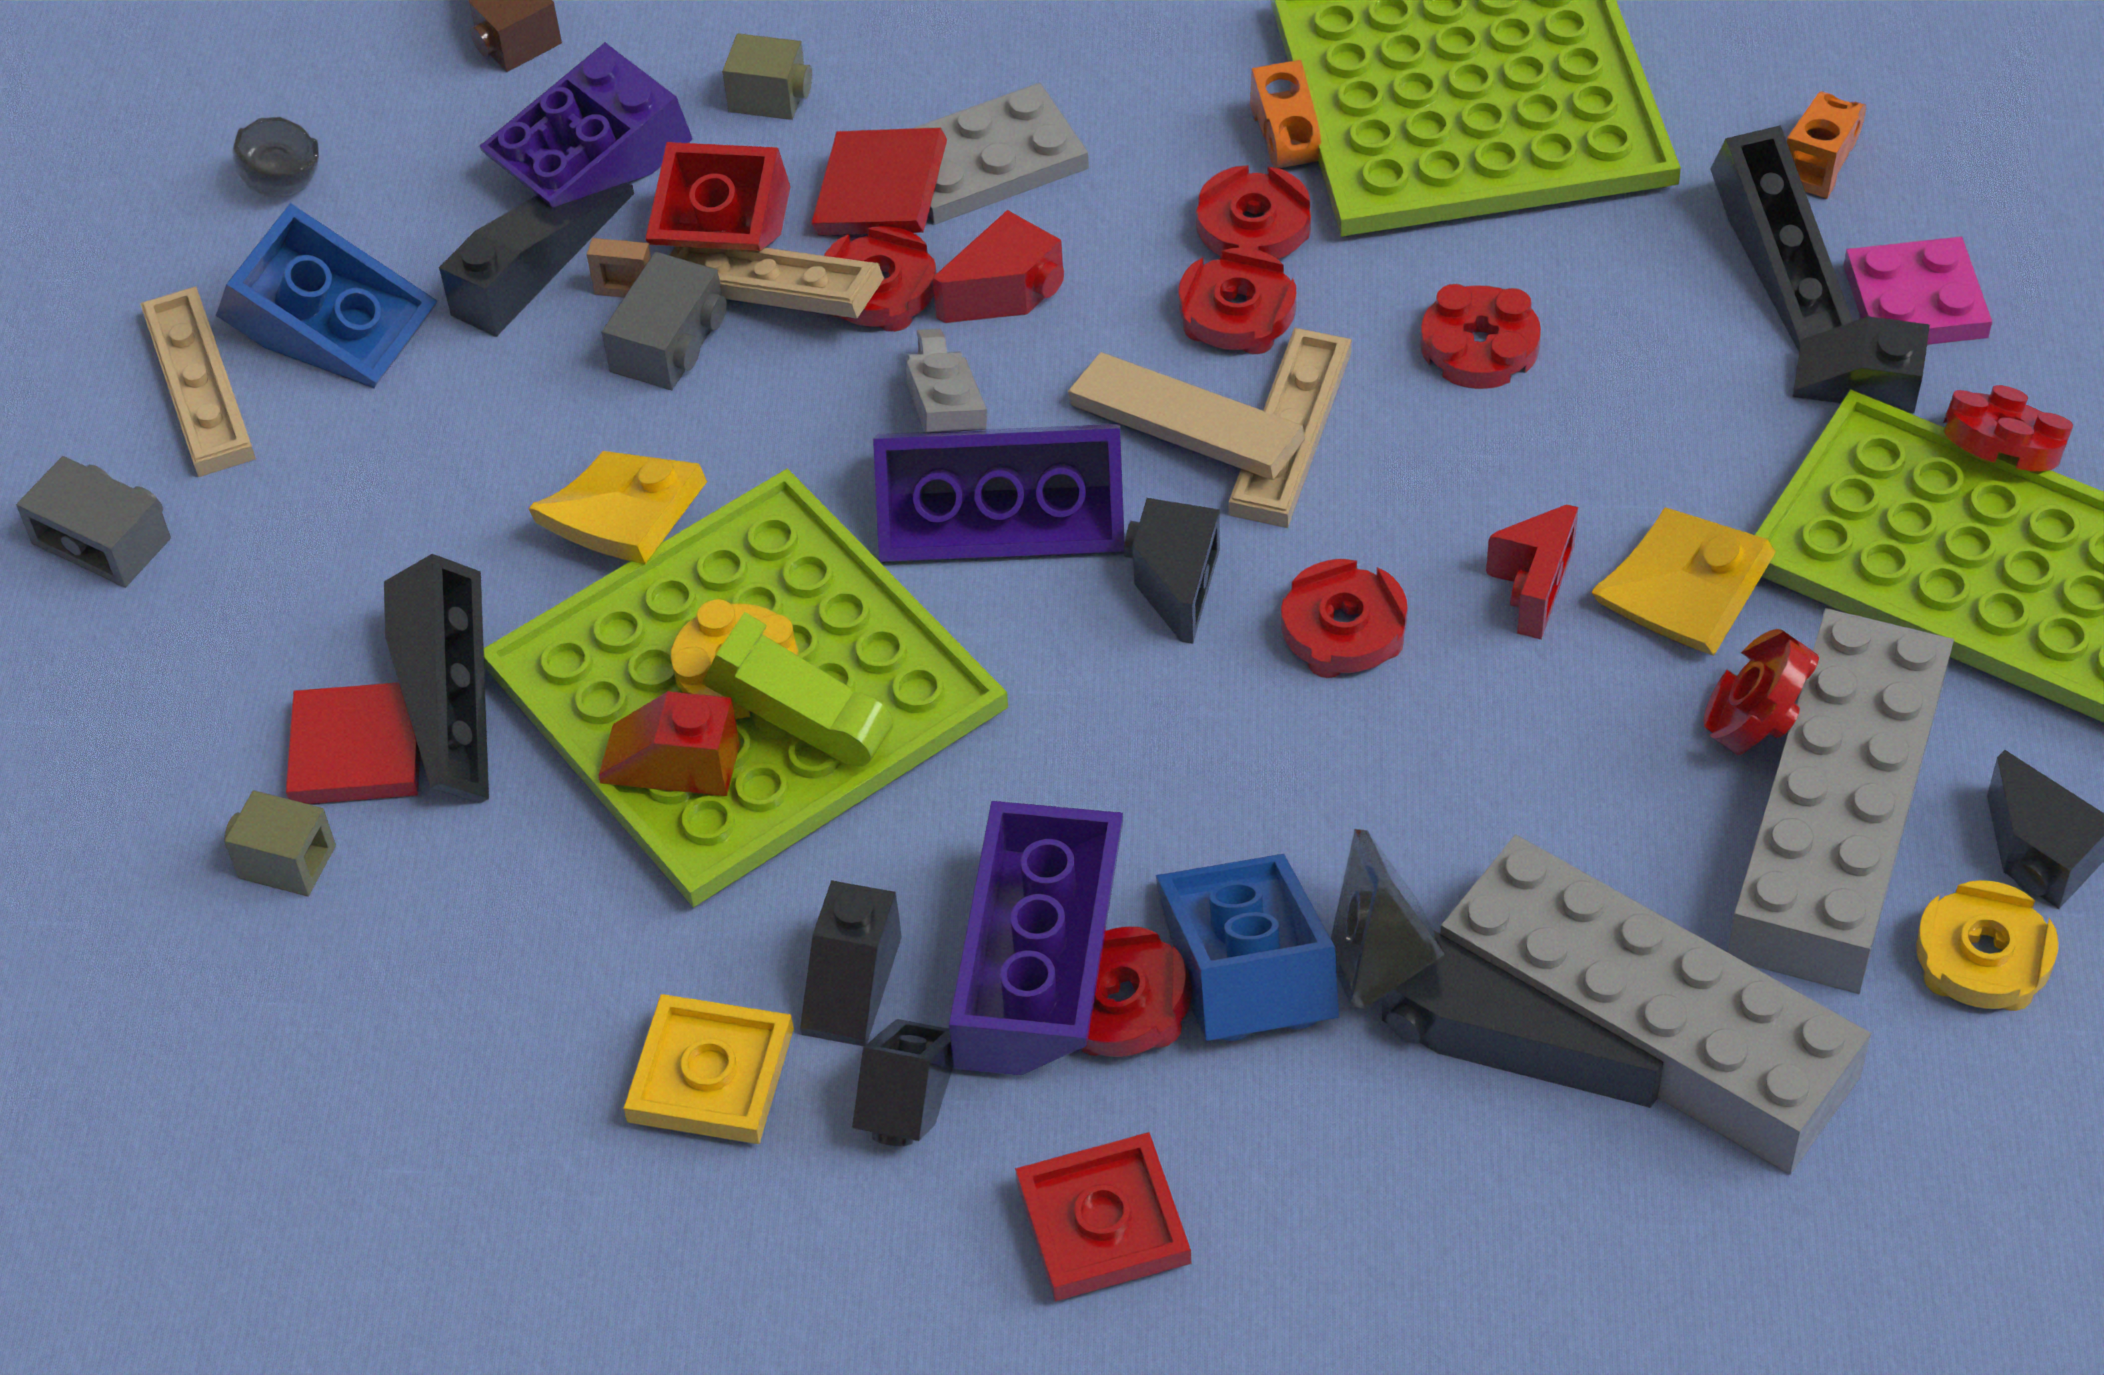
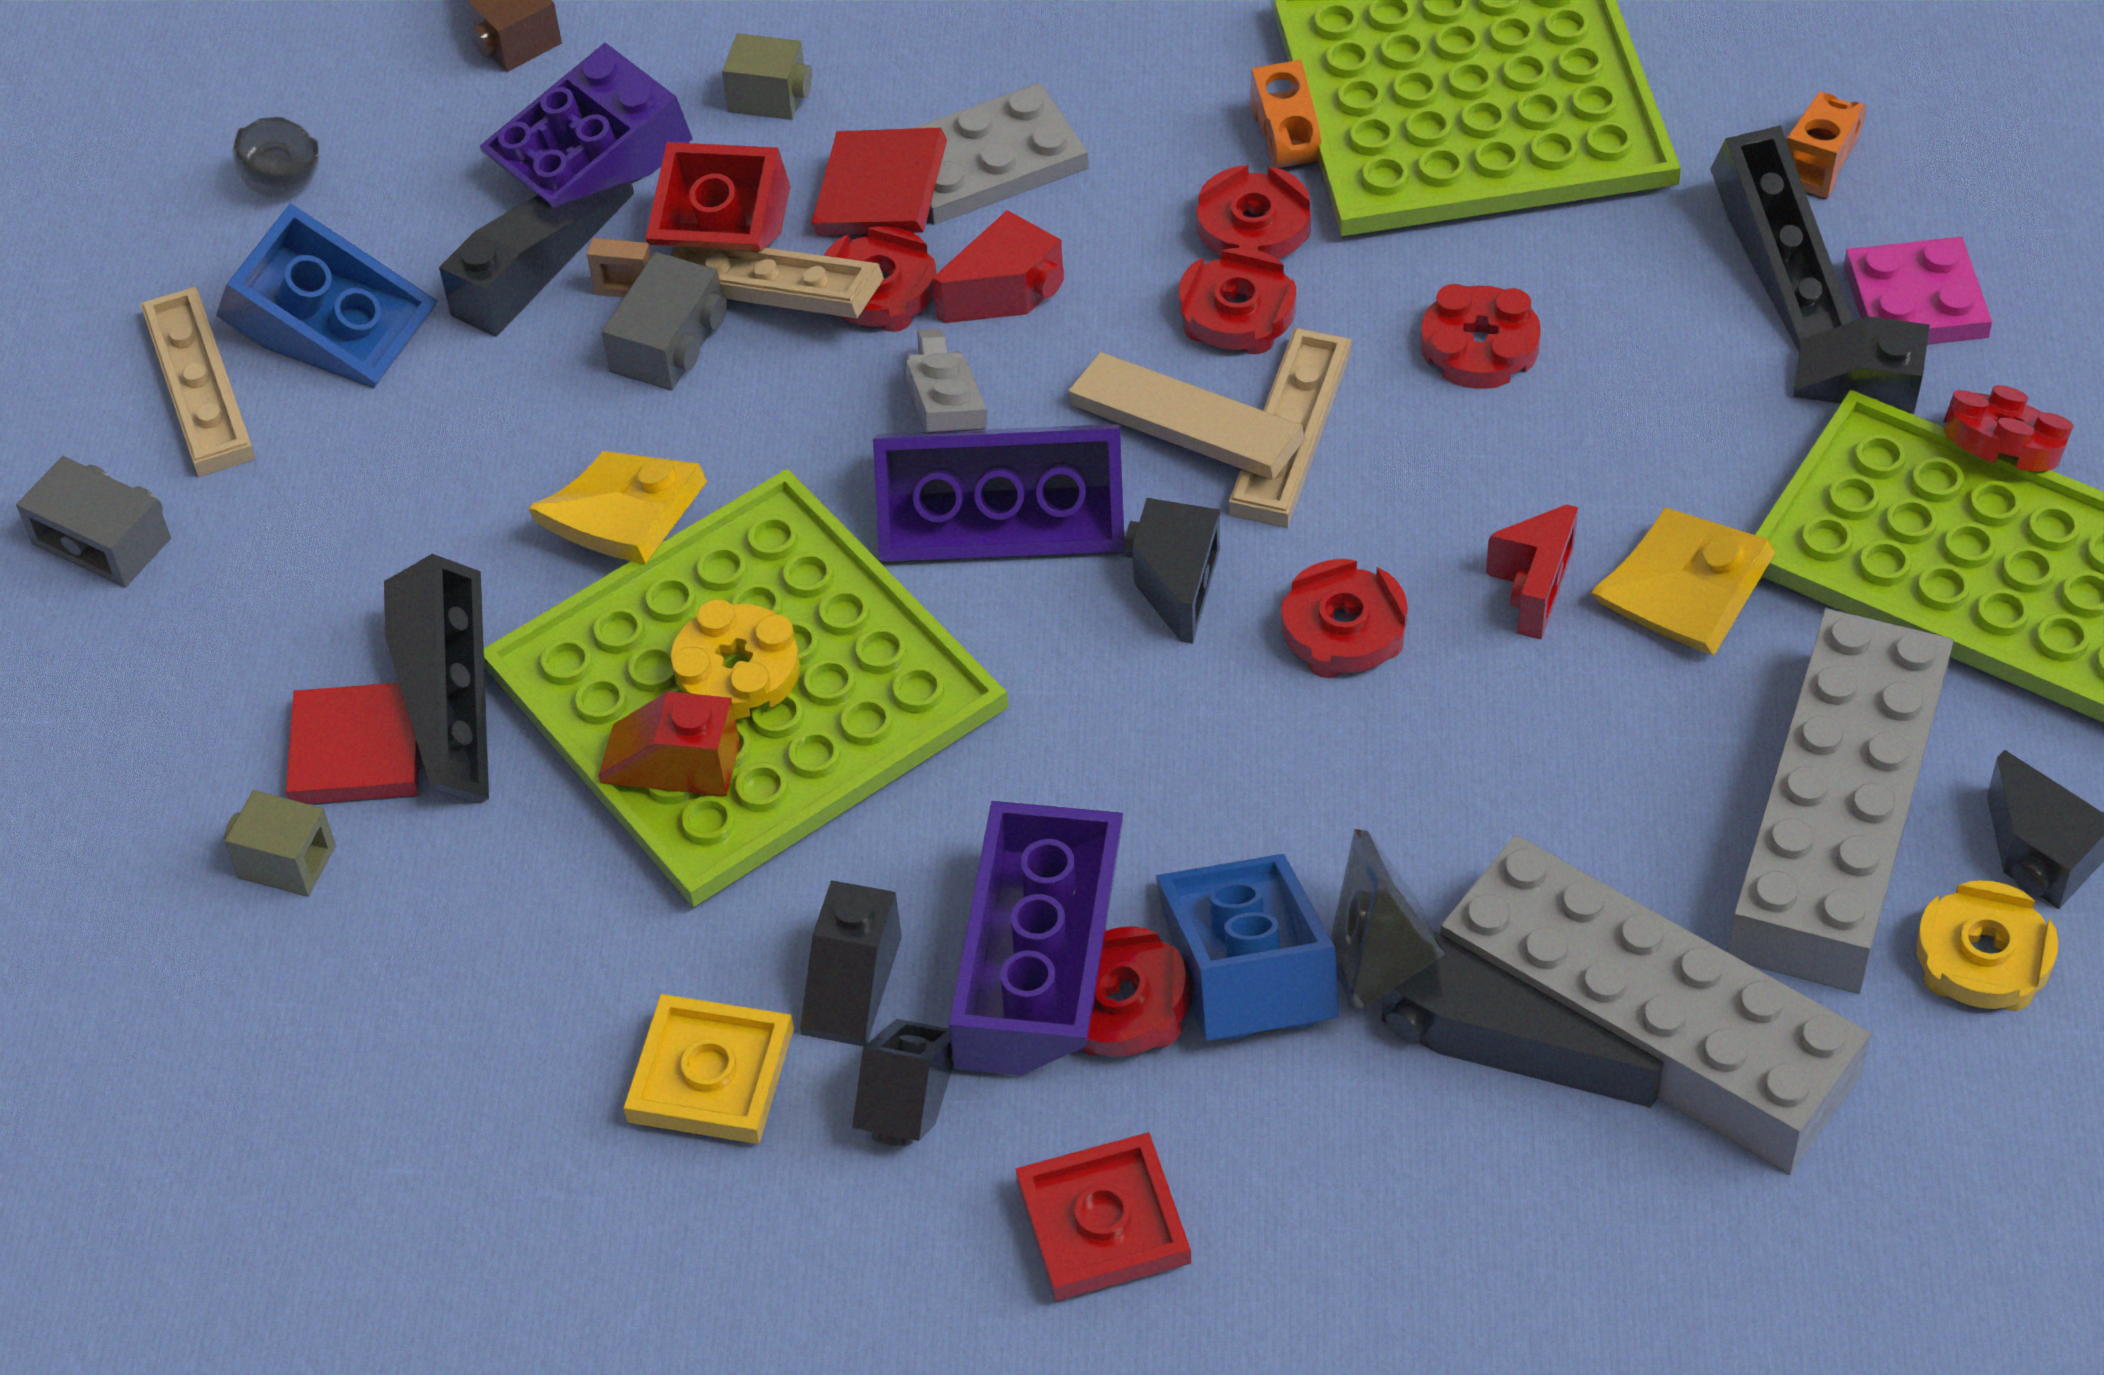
lime leg [703,612,893,767] -> none
red plate [1704,629,1819,755] -> none

